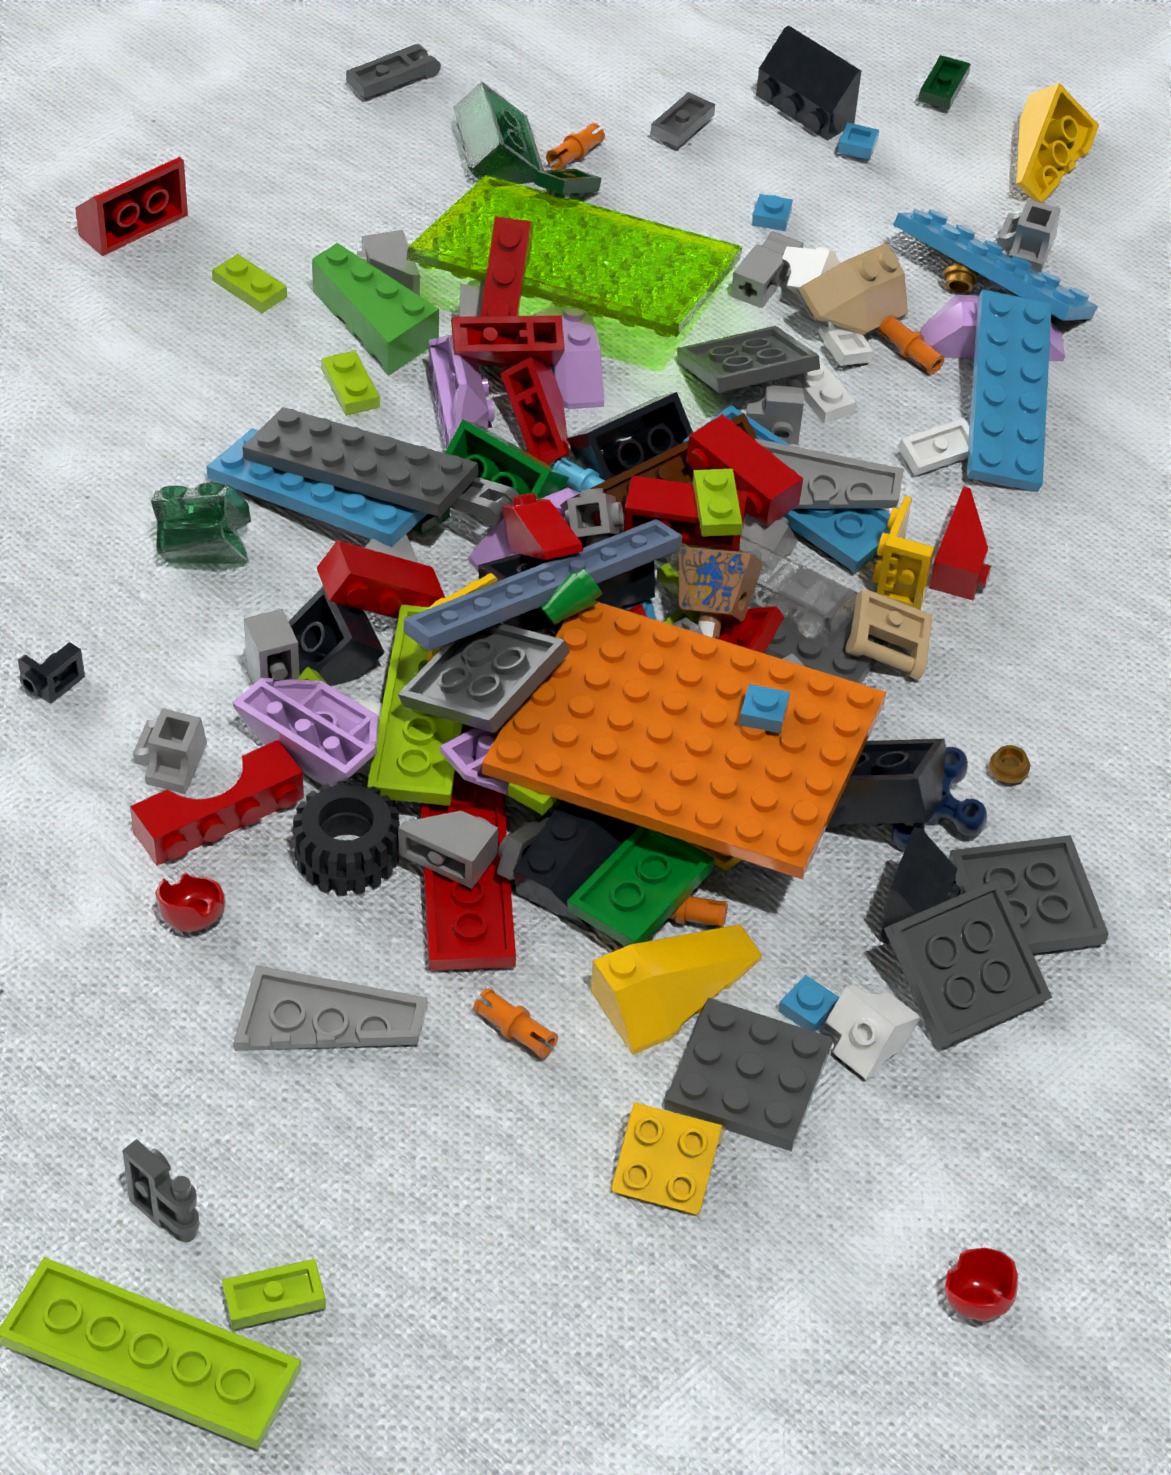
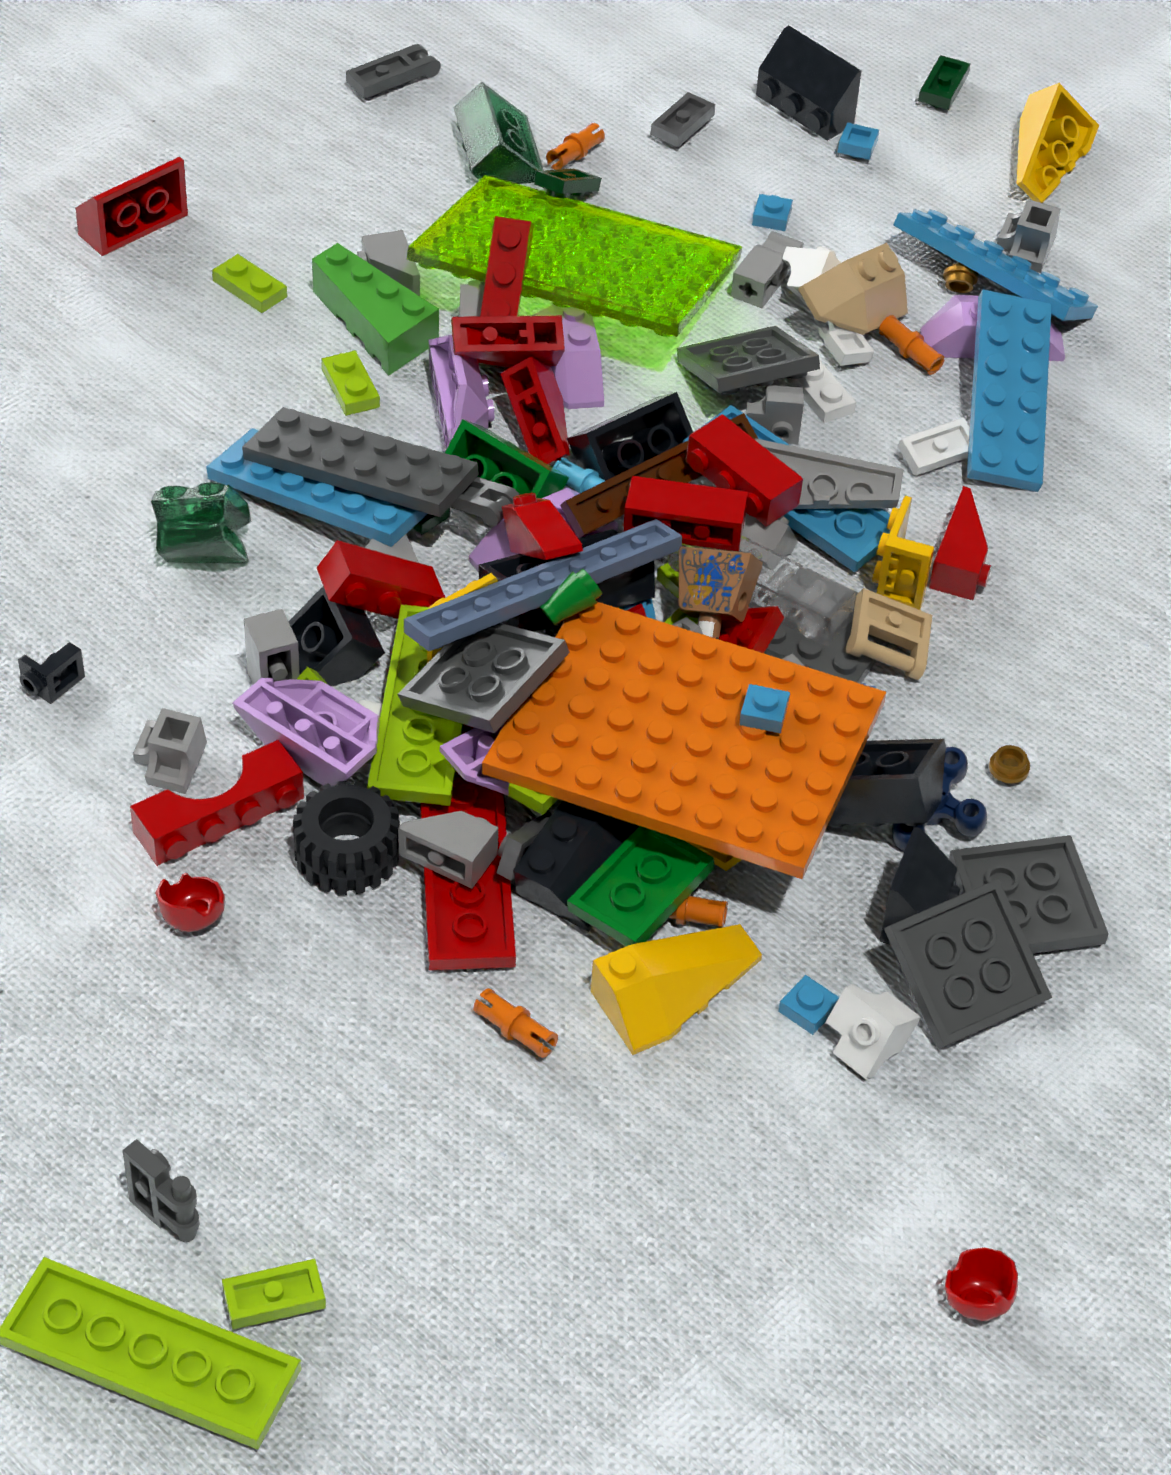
light grey wing [233,965,428,1051] -> none
light grey brick [565,488,624,546] -> none
yellow bracket [611,1102,725,1214] -> none
dark grey plate [664,997,833,1152] -> none
lime plate [693,469,742,536] -> none

